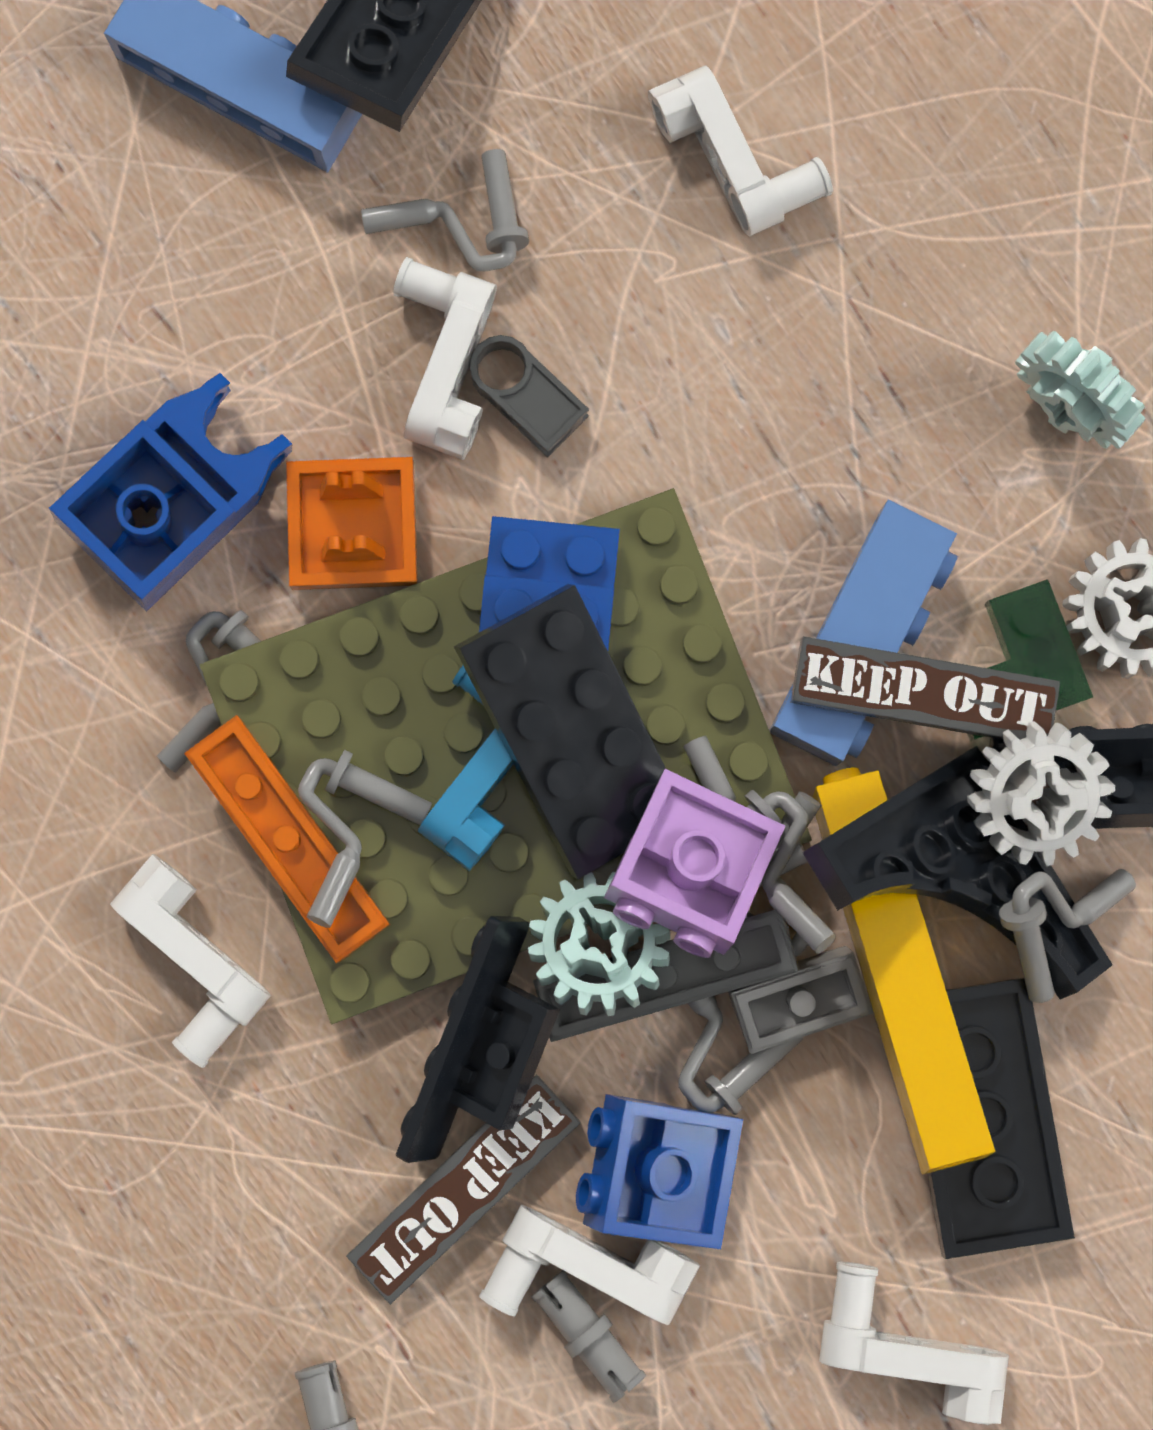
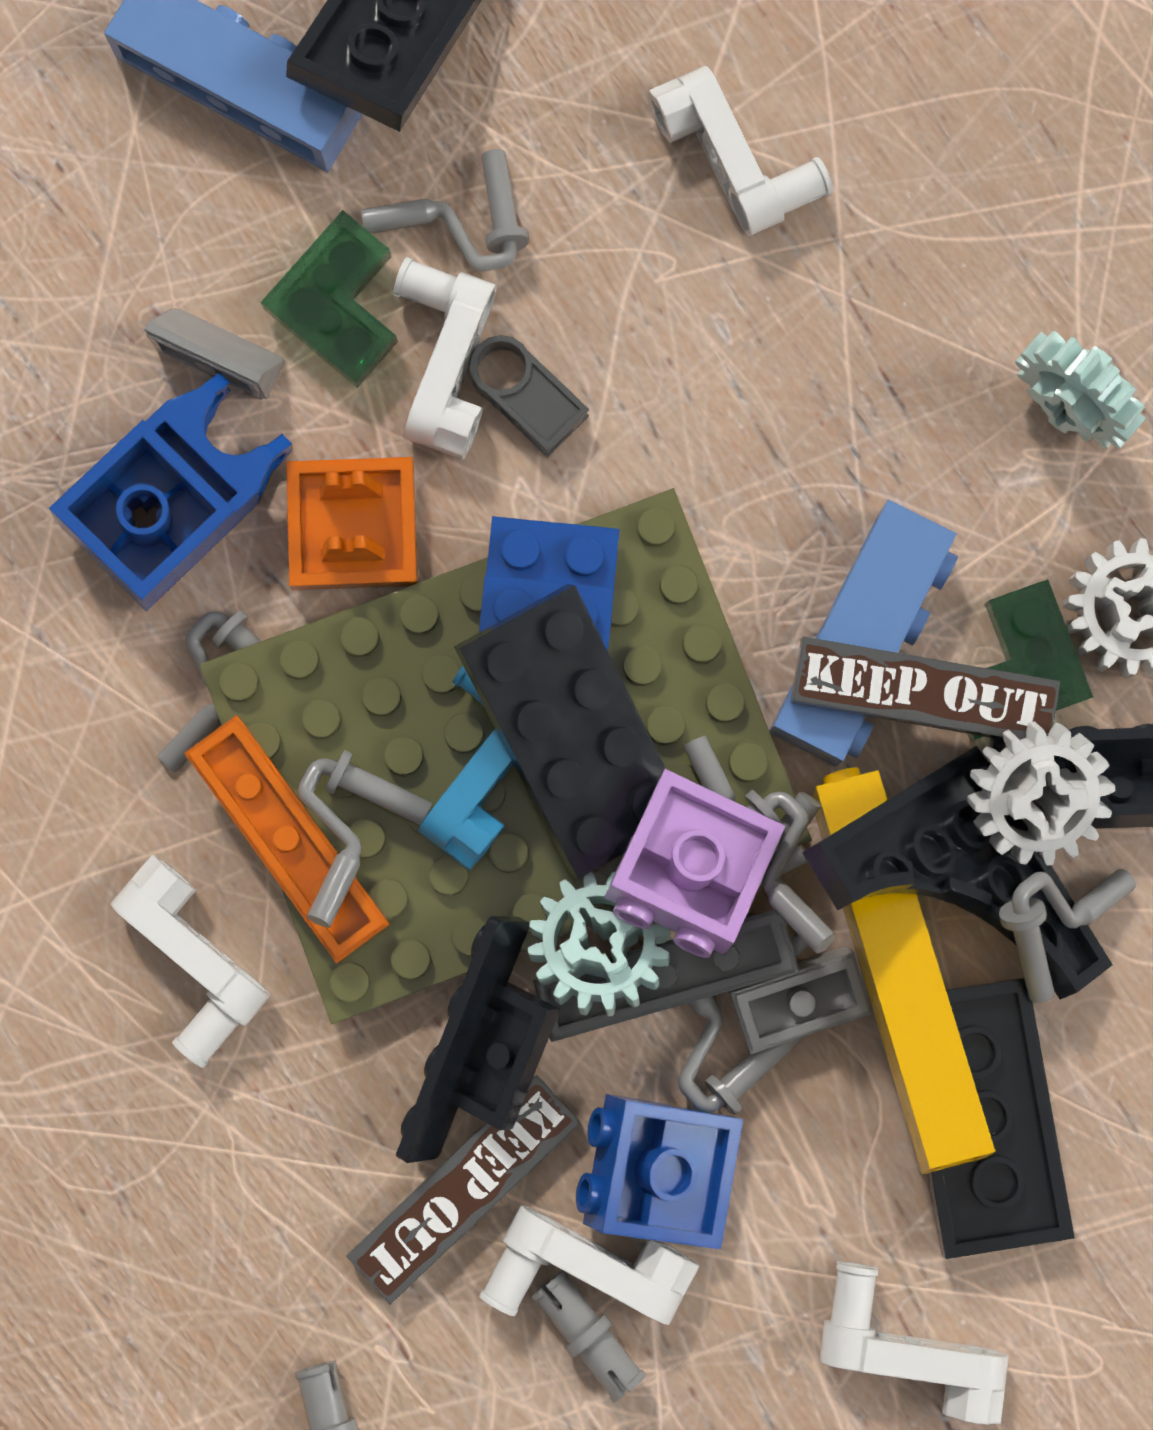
none -> light grey slope [144,308,284,400]
none -> clear green plate [260,210,398,388]

